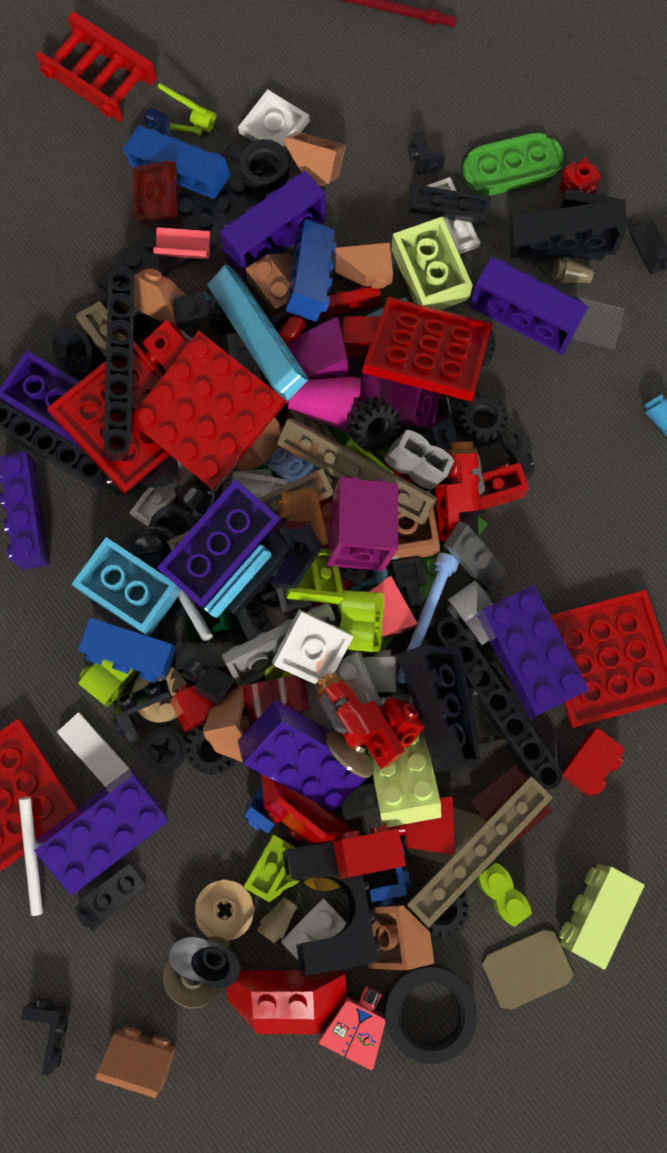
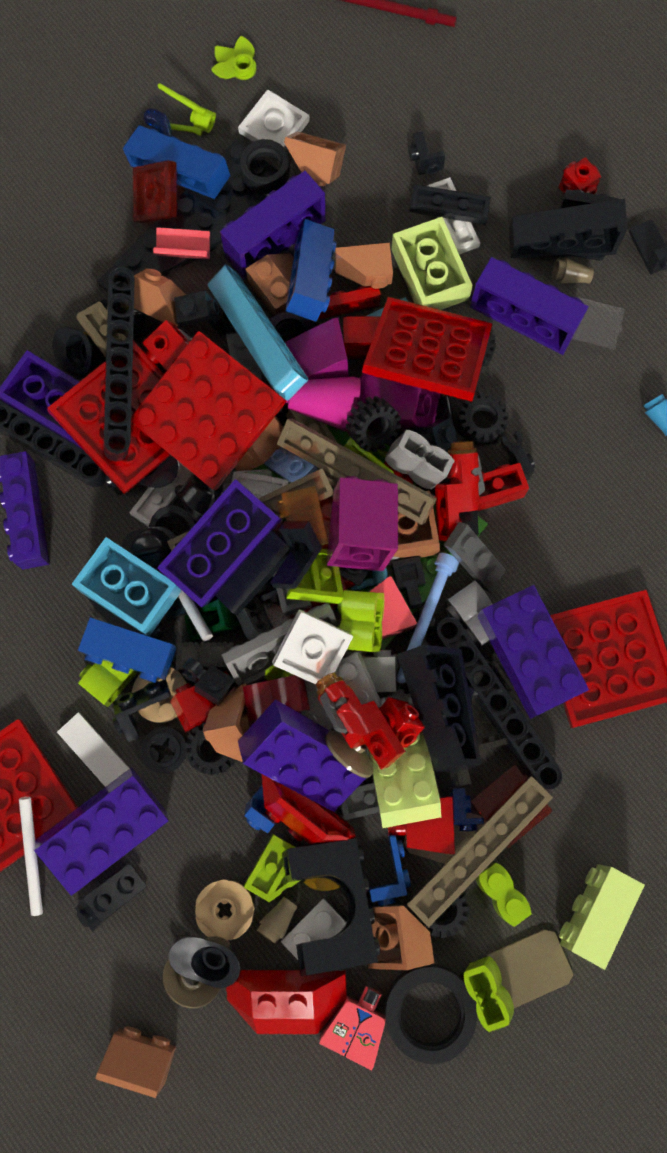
black bracket [21,998,69,1076] -> none
red fence [35,11,157,122] -> none
medium azure axle [204,544,271,617] -> none
red arm [277,316,306,343] -> none
red brick [333,825,406,879] -> none
bright green tile [462,133,564,196] -> none
red brick [561,728,626,796] -> none
none -> lime plate [211,36,256,80]
none -> clear blue bracket [450,788,484,831]
none -> lime brick [464,956,514,1032]

